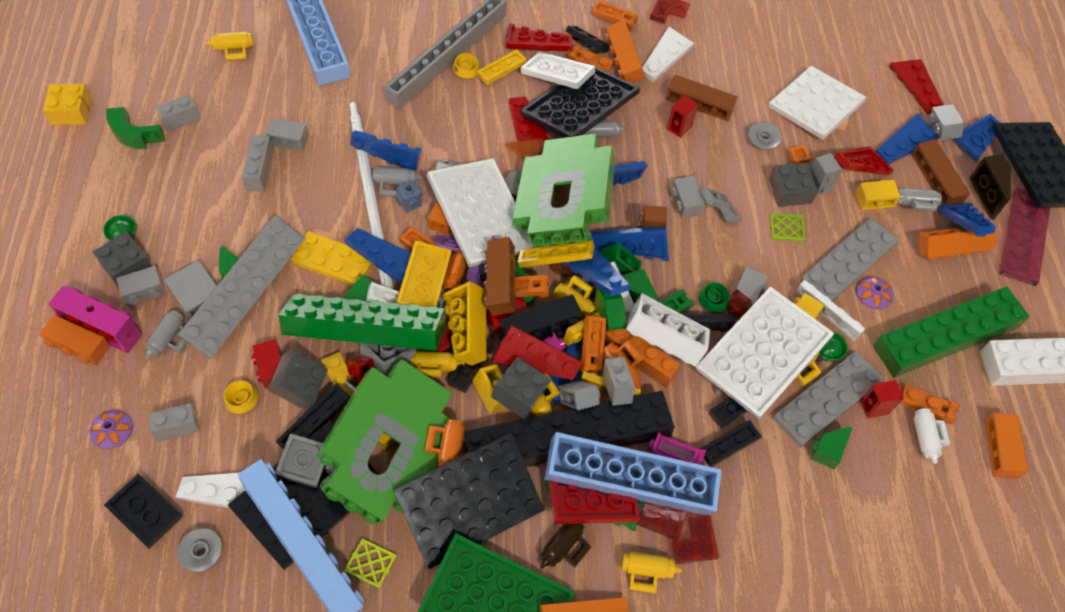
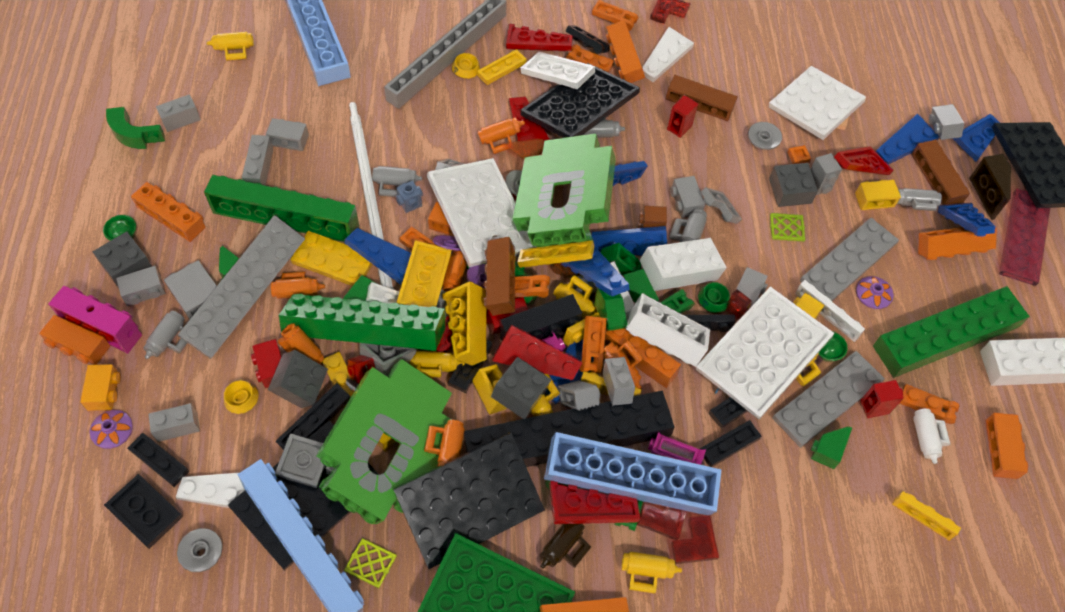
yellow piece [43,83,92,125] -> none
blue wing [351,130,422,171] -> none
red wing [889,59,944,115] -> none
none -> light orange brick [80,364,121,411]
none -> black plate [127,433,190,487]
none -> orange brick [131,182,206,242]
none -> green brick [204,174,359,242]
none -> orange piece [271,272,325,299]
none -> orange piece [277,324,324,366]
none -> orange piece [477,118,525,154]
none -> white brick [640,238,727,291]
none -> light grey piece [669,209,707,242]
none -> yellow plate [892,491,961,541]

